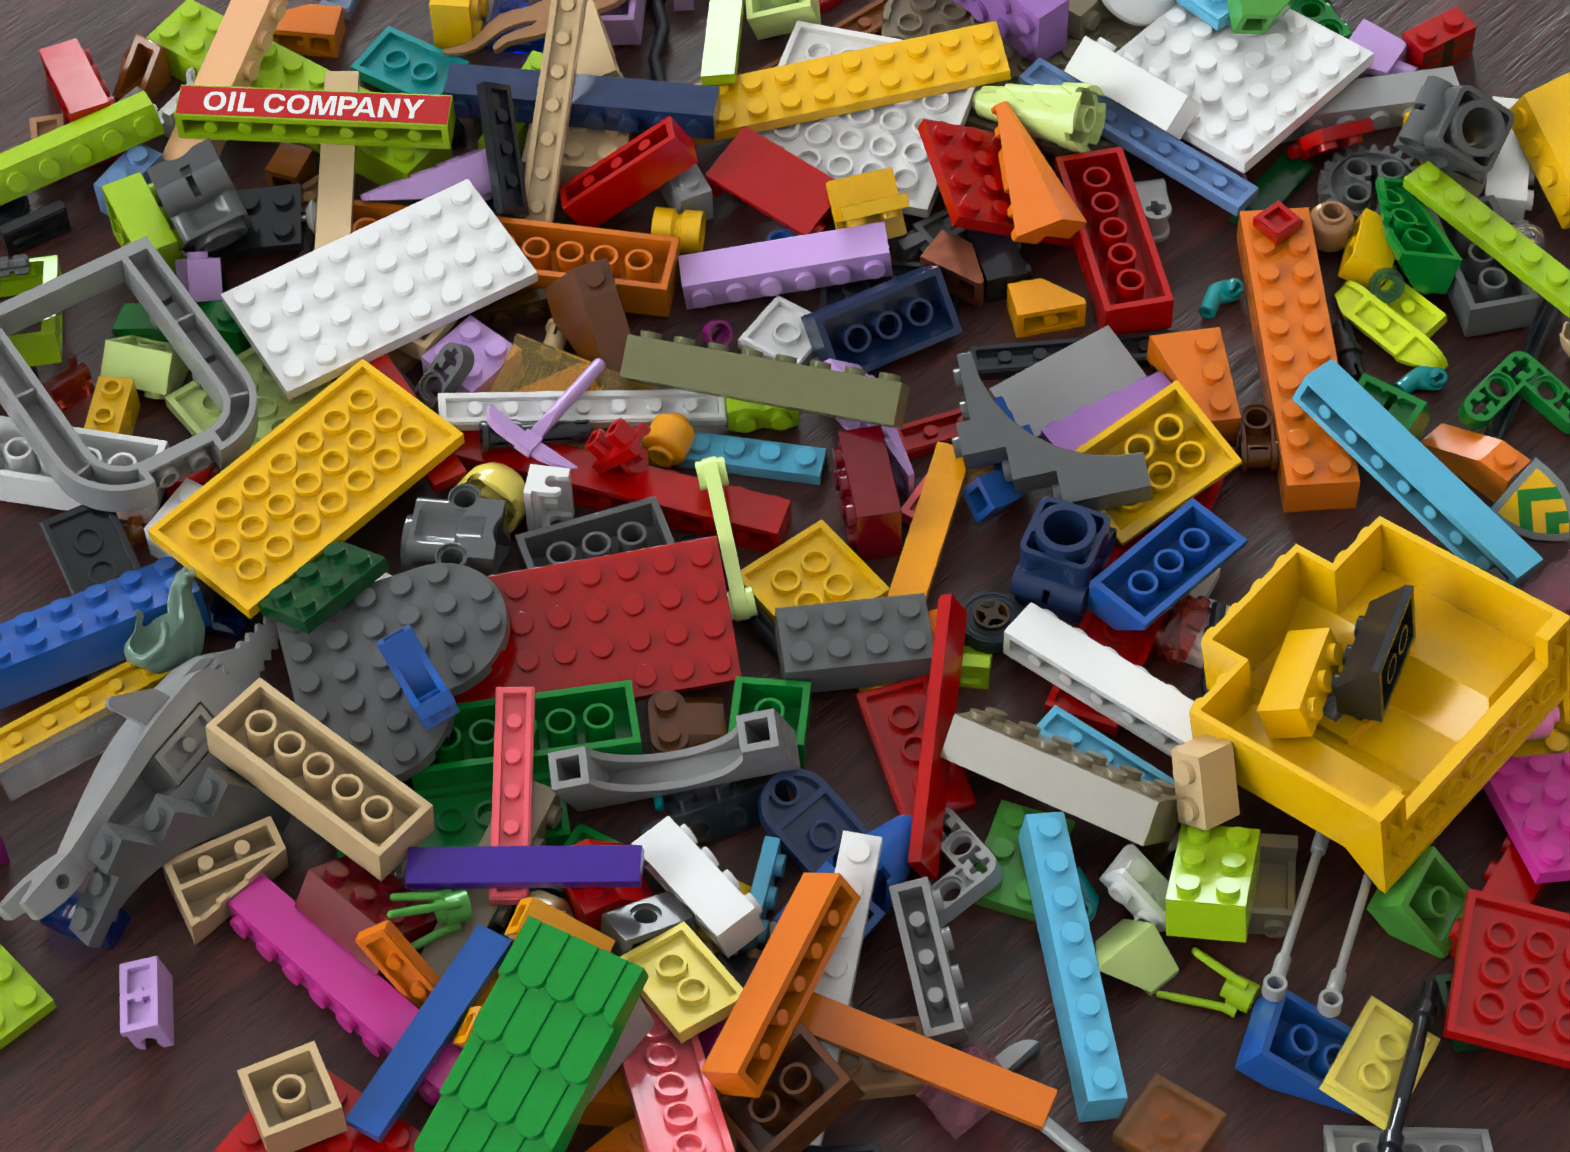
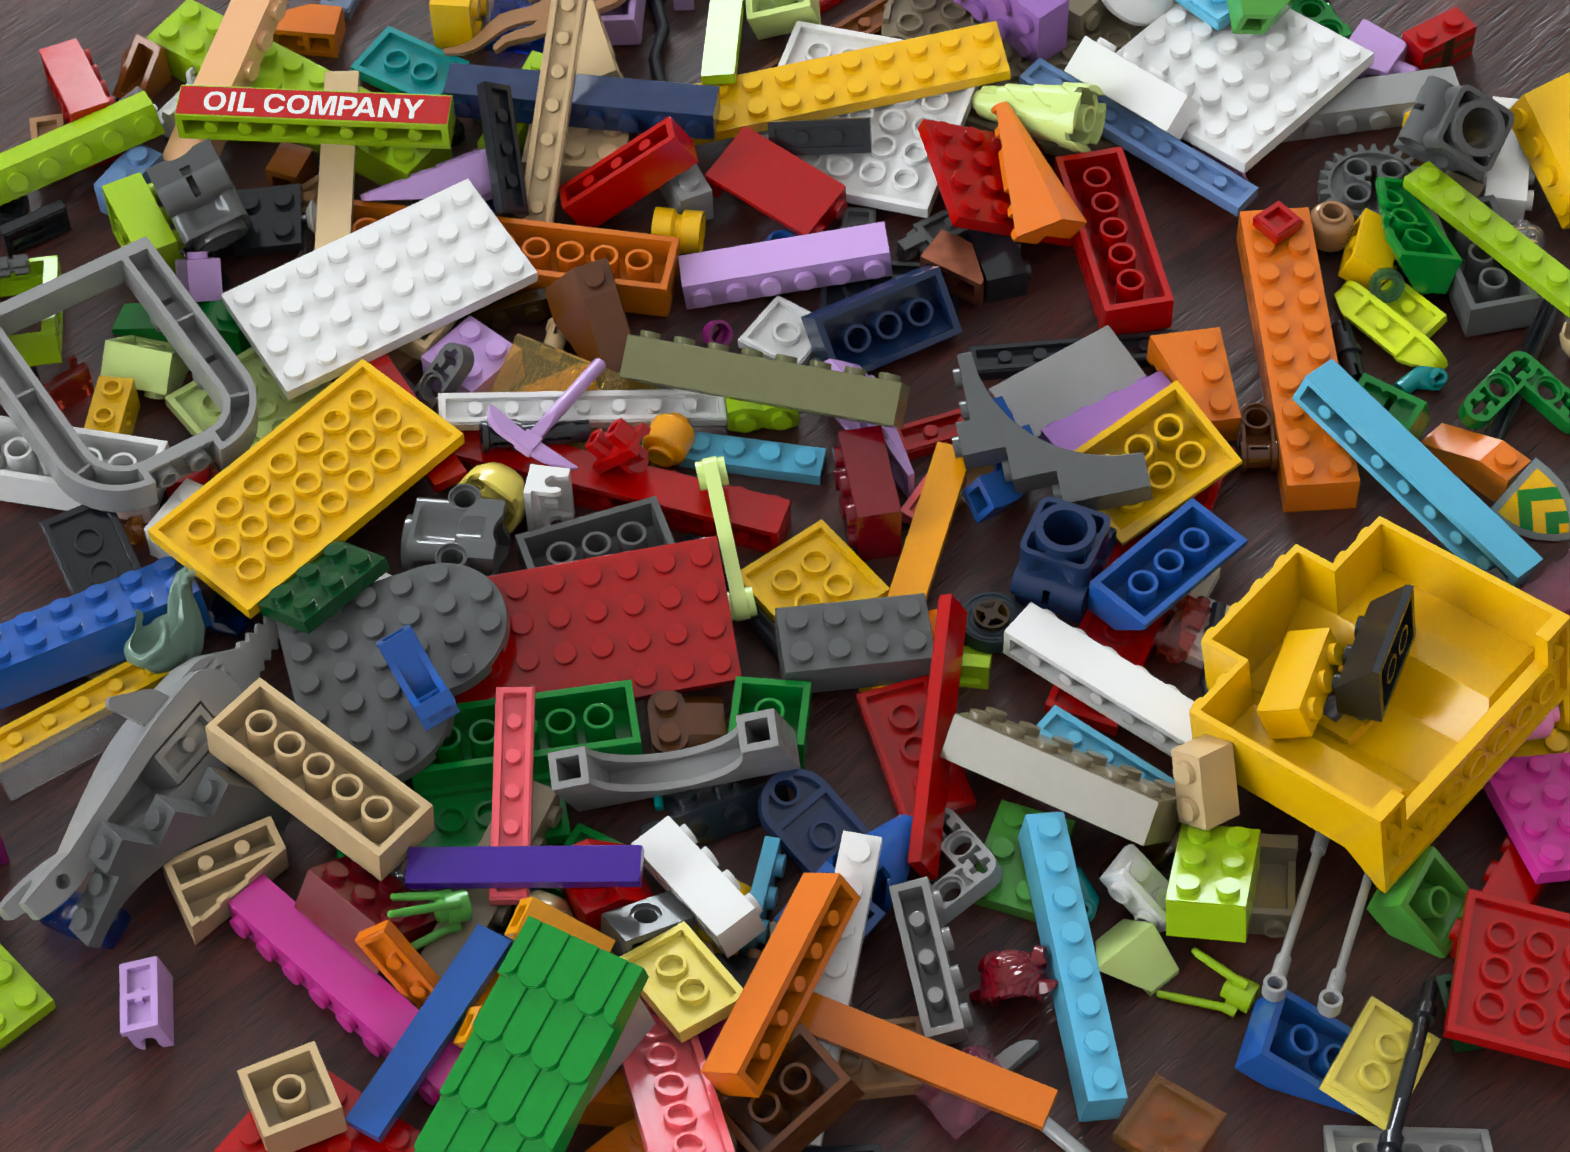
yellow bracket [826,167,910,239] -> none
light orange slope [1007,278,1086,338] -> none
light grey piece [1134,178,1172,243] -> none
teal arm [1199,278,1244,319] -> none
dark green tile [1229,151,1314,226] -> none
red plate [1287,118,1375,160] -> none
none -> black plate [768,117,872,155]
none -> dark red hair [969,945,1058,1007]

